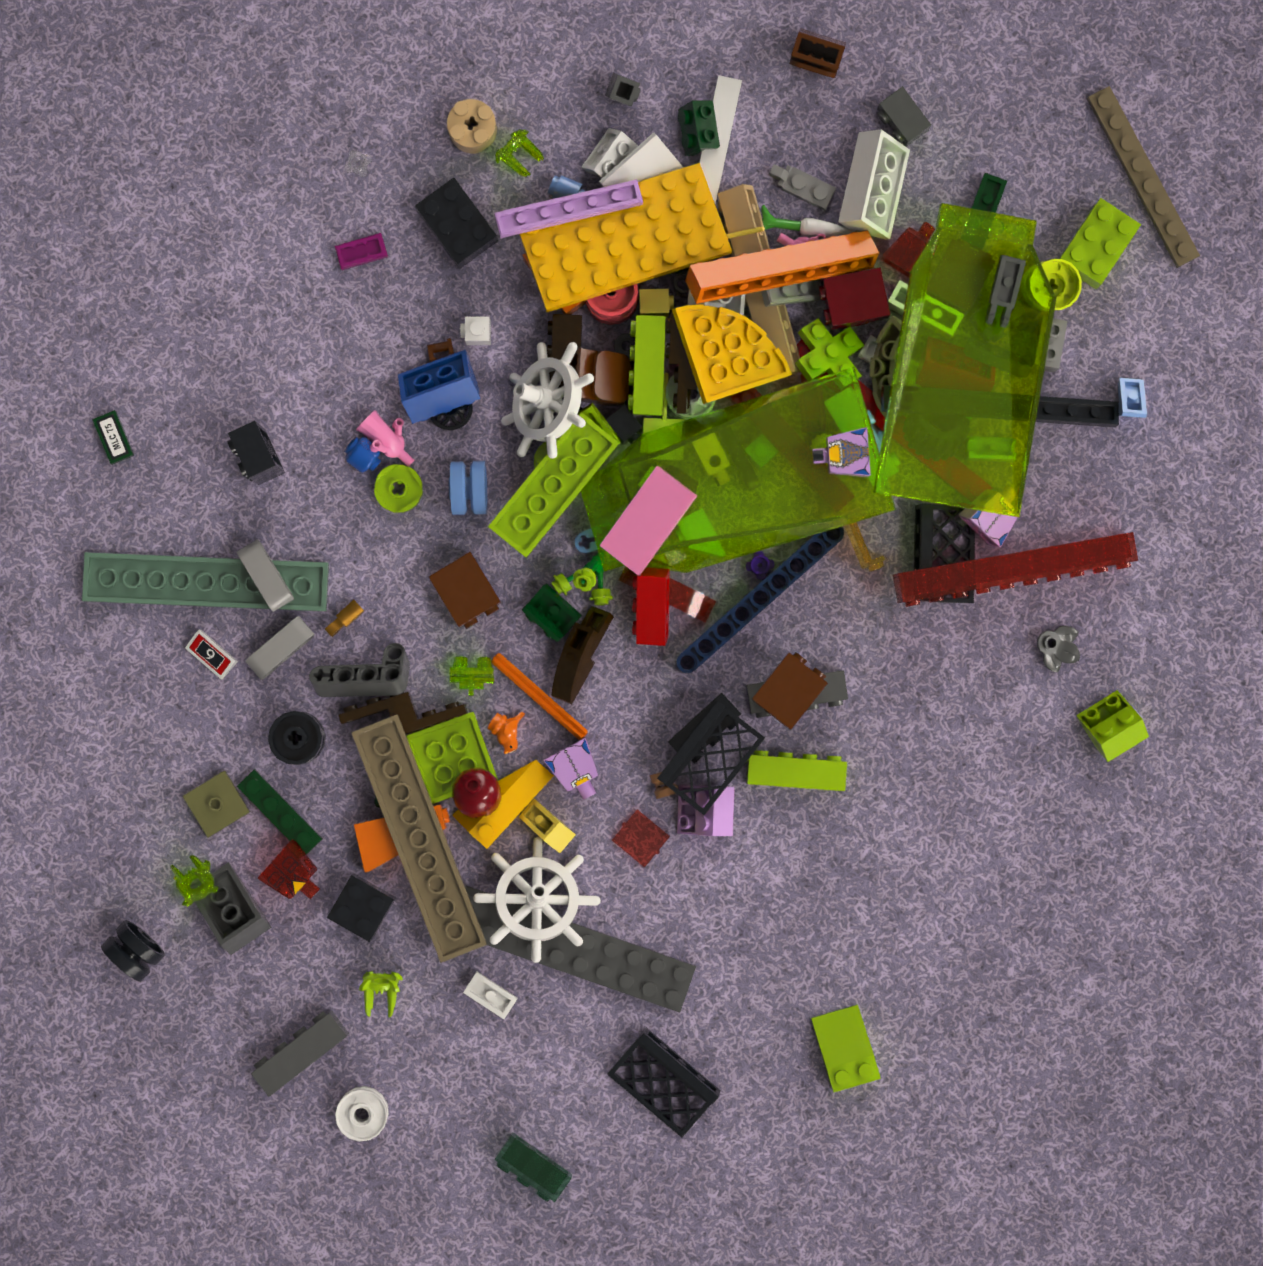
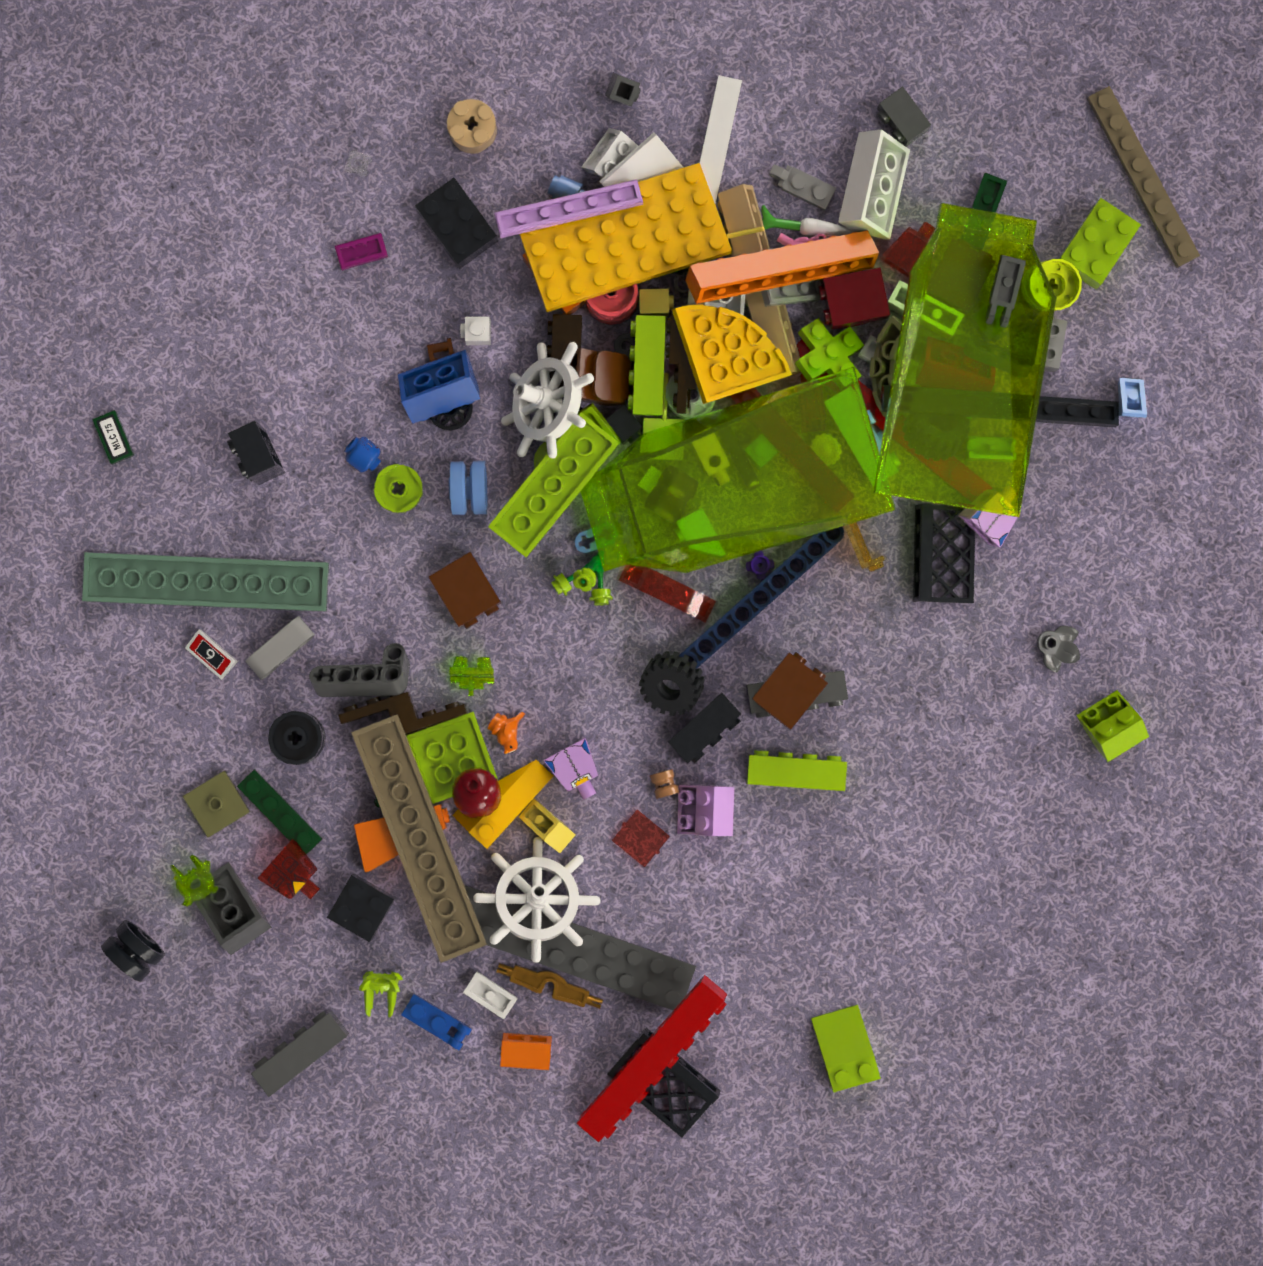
light grey beam [237,539,294,612] -> none
pearl gold bar [325,599,364,637] -> none
white wheel [335,1086,389,1142] -> none
bright pink piece [356,410,415,467] -> none
orange axle [491,653,588,740] -> none
clear green brick [494,1132,572,1202] -> none
clear neon green piece [495,129,544,177] -> none
dark green bracket [522,583,582,642] -> none
dark brown slope [551,606,614,705] -> none
bright pink tile [600,466,697,575] -> none
red brick [632,567,670,646] -> none
black fence [657,701,765,816] -> none
dark green bracket [678,100,720,156] -> none
reddish brown brick [789,28,846,78] -> none
torso [812,428,871,477] -> none
clear red brick [893,532,1138,607] -> none
none -> blue plate [401,993,472,1050]
none -> pearl gold piece [496,963,603,1009]
none -> orange hinge [500,1033,552,1070]
none -> red brick [576,975,727,1143]
none -> black tyre [639,651,705,716]

